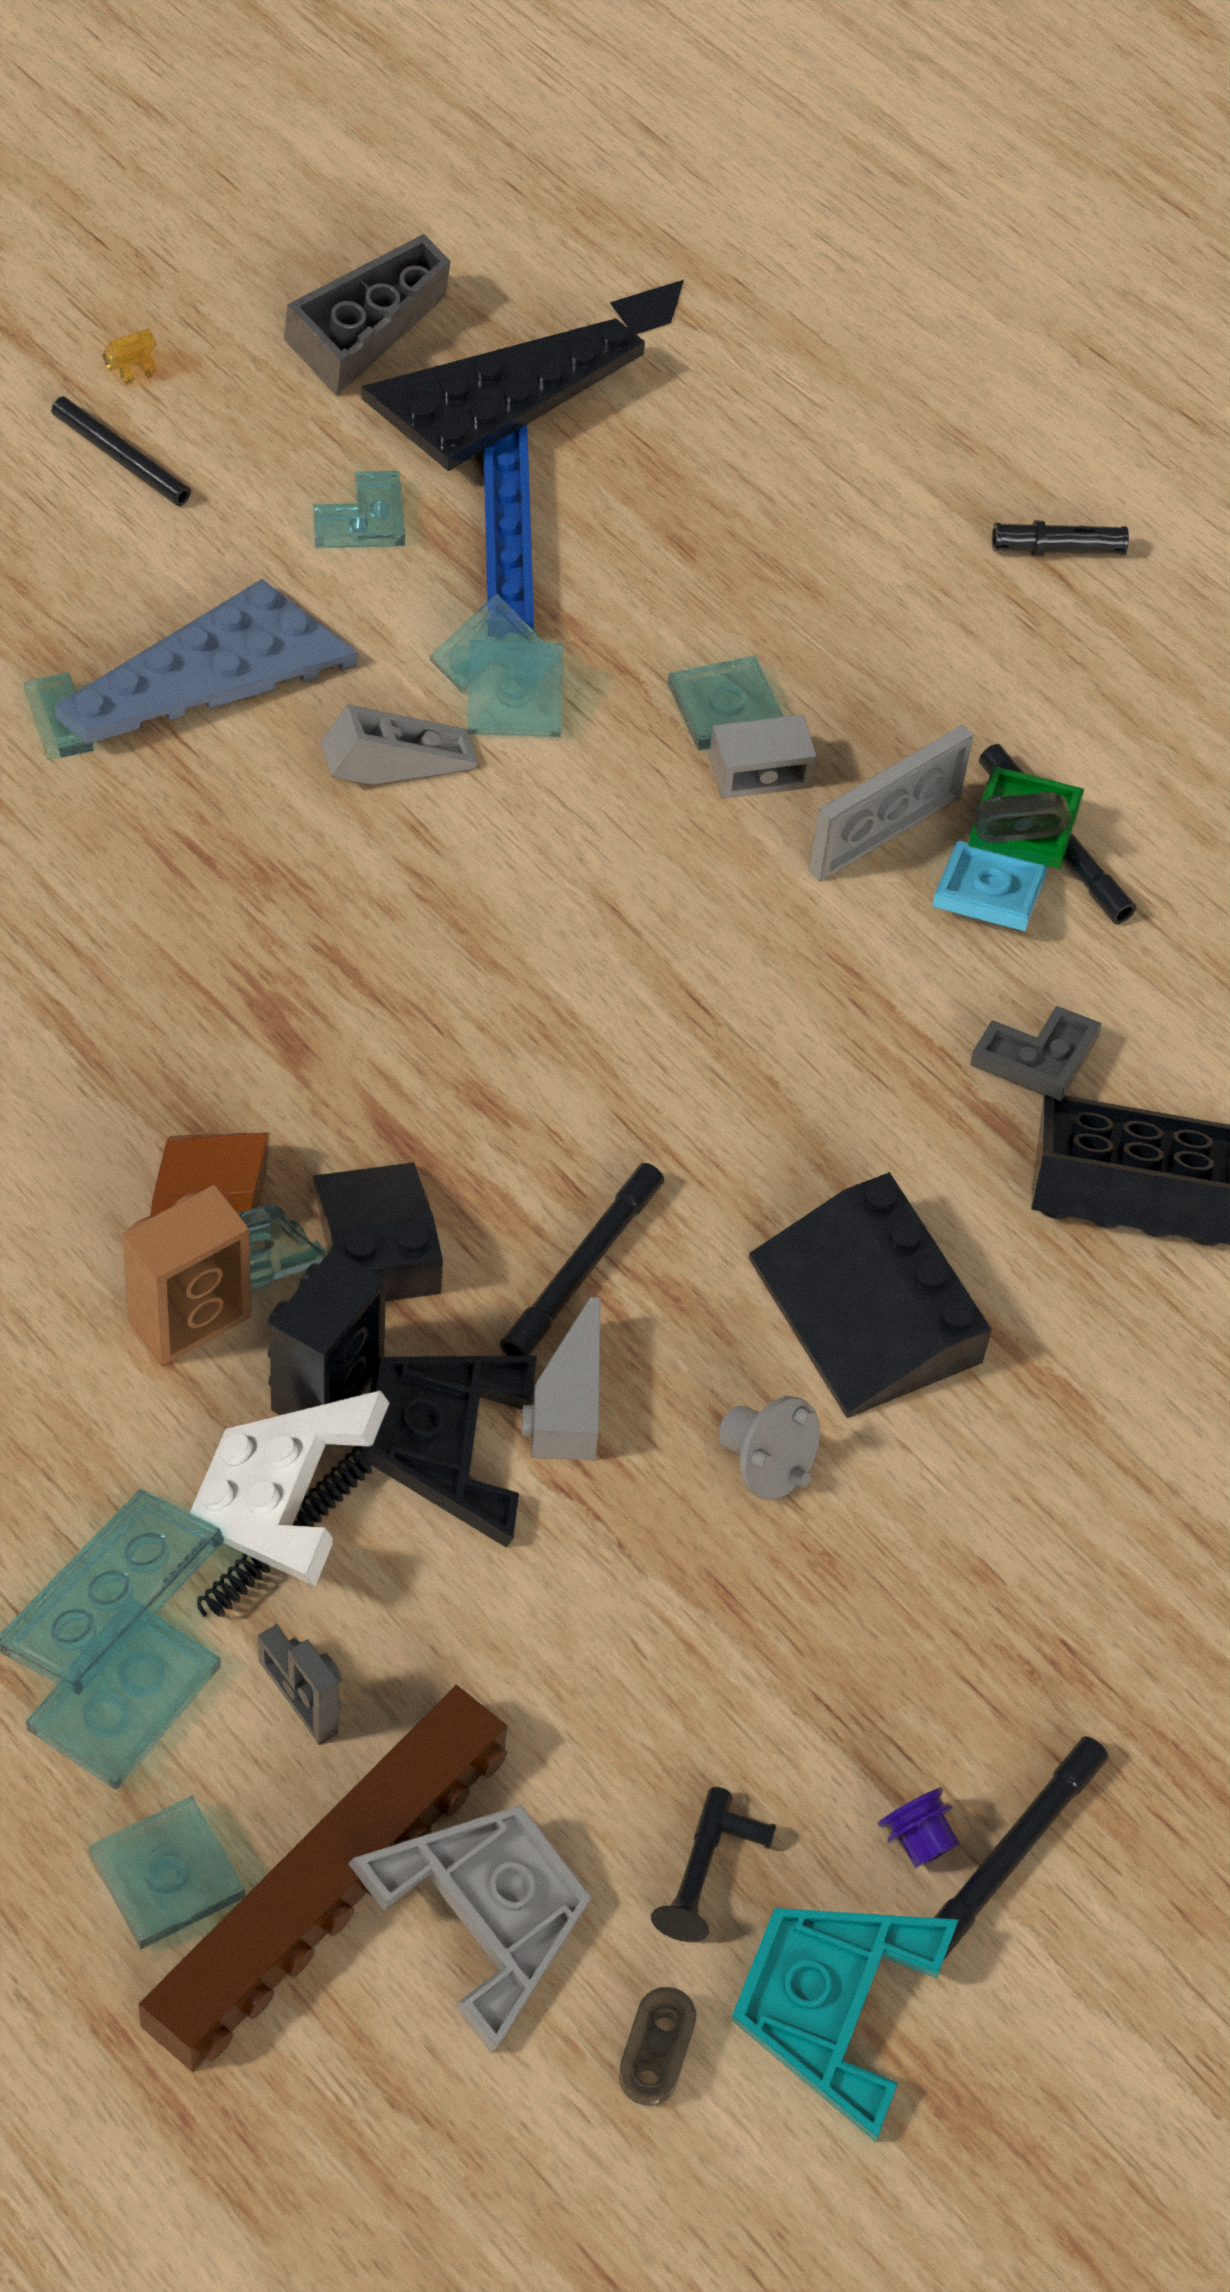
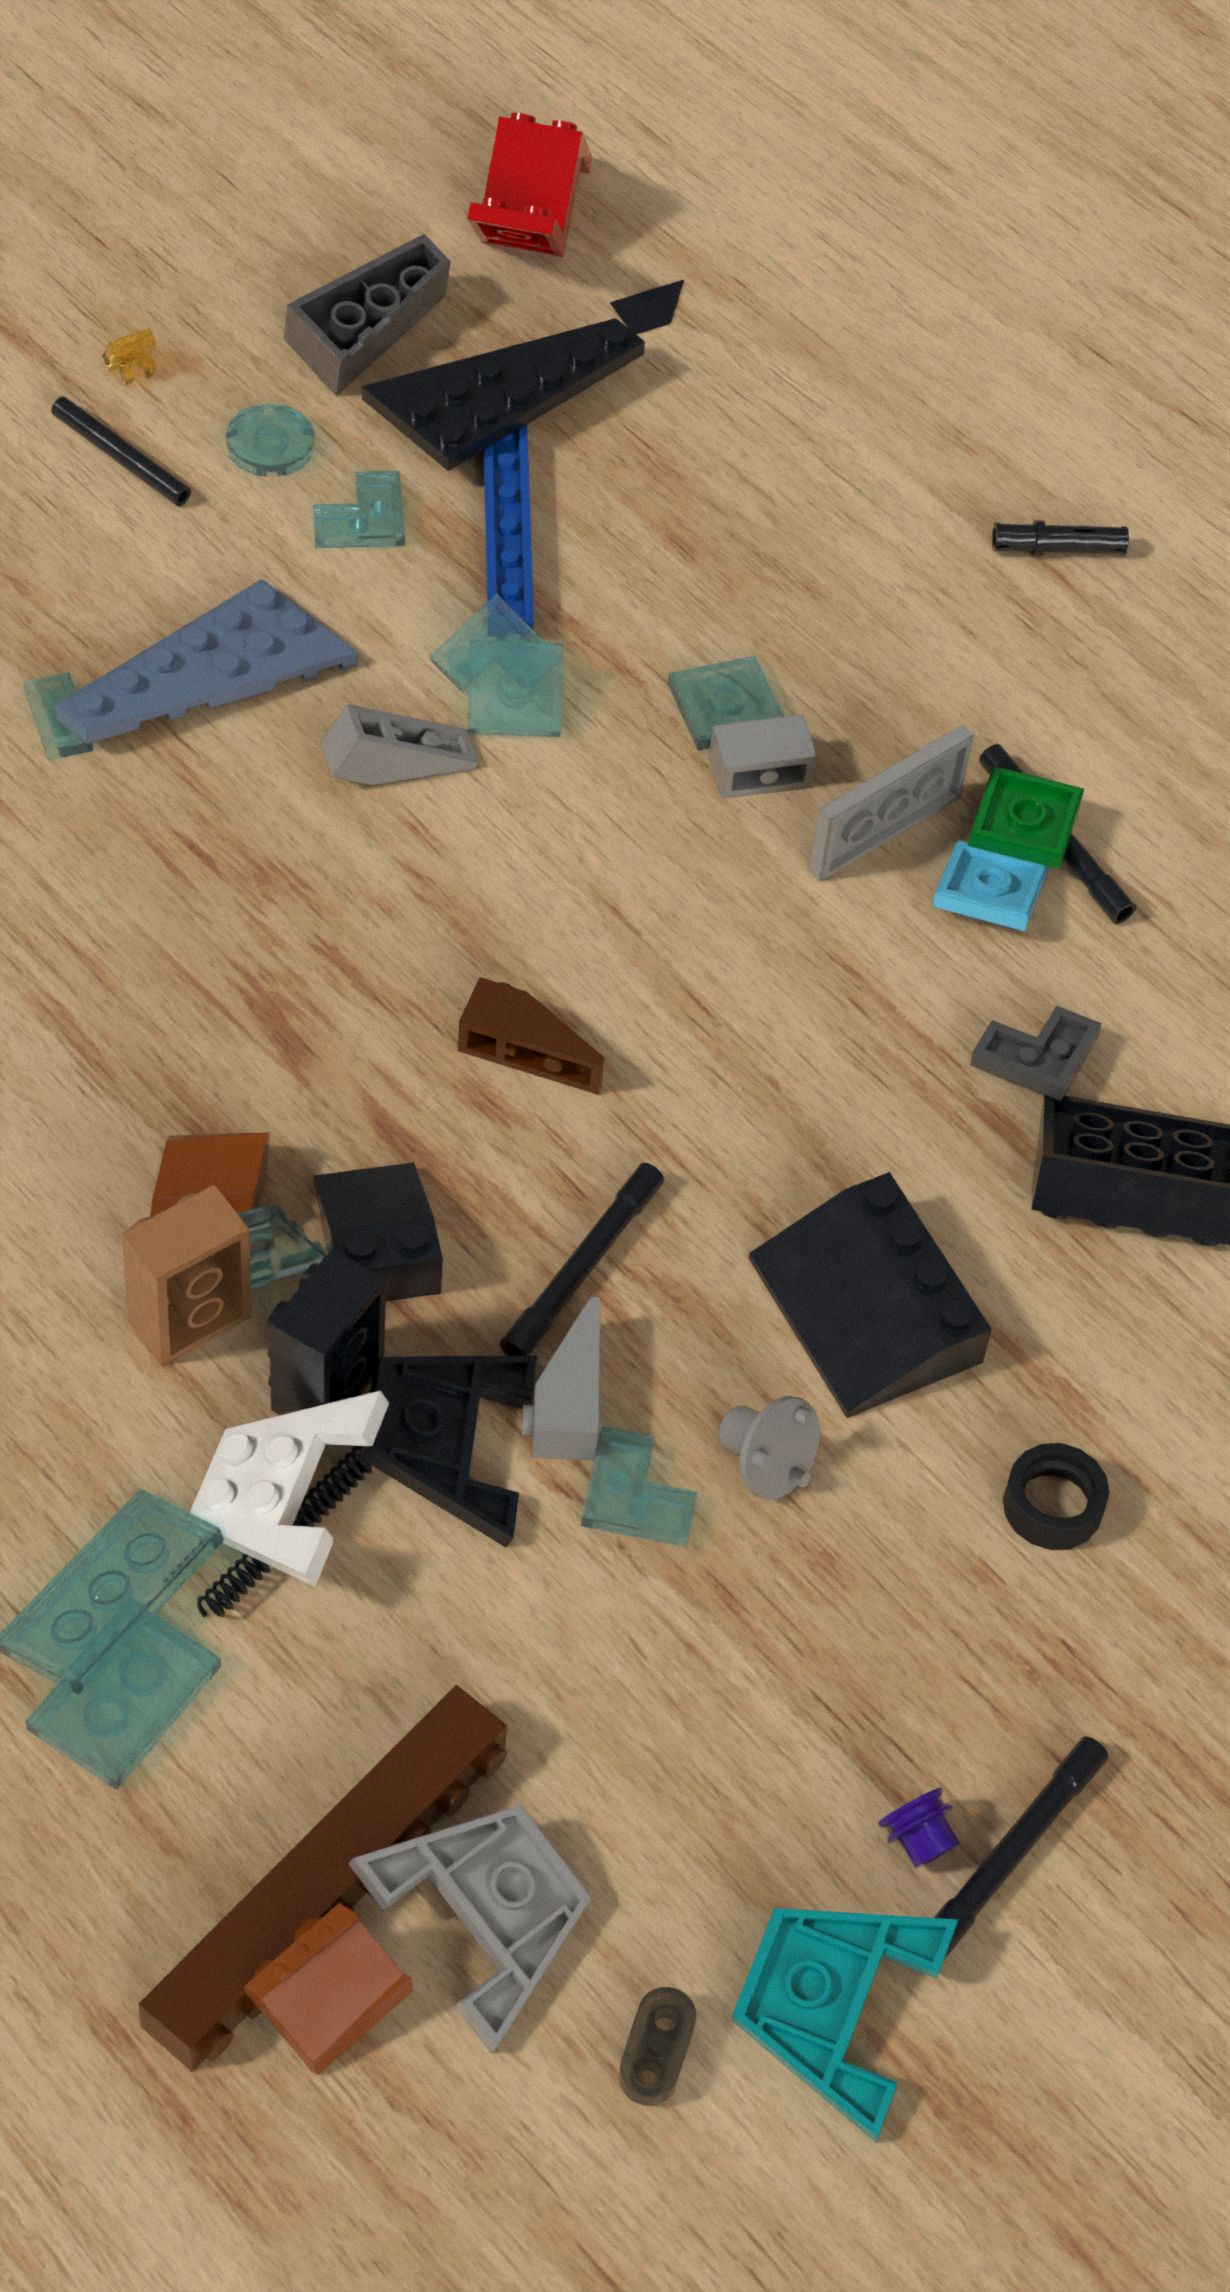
clear light blue plate [88,1795,246,1949] -> none
dark grey plate [258,1624,342,1745] -> none
black piece [651,1787,777,1942] -> none
clear smoke plate [973,792,1071,842] -> none
none -> clear light blue tile [226,403,315,476]
none -> dark orange slope [243,1903,413,2075]
none -> reddish brown slope [458,977,604,1095]
none -> red bracket [467,113,592,257]
none -> clear light blue tile [581,1426,698,1547]
none -> black tyre [1003,1443,1110,1550]

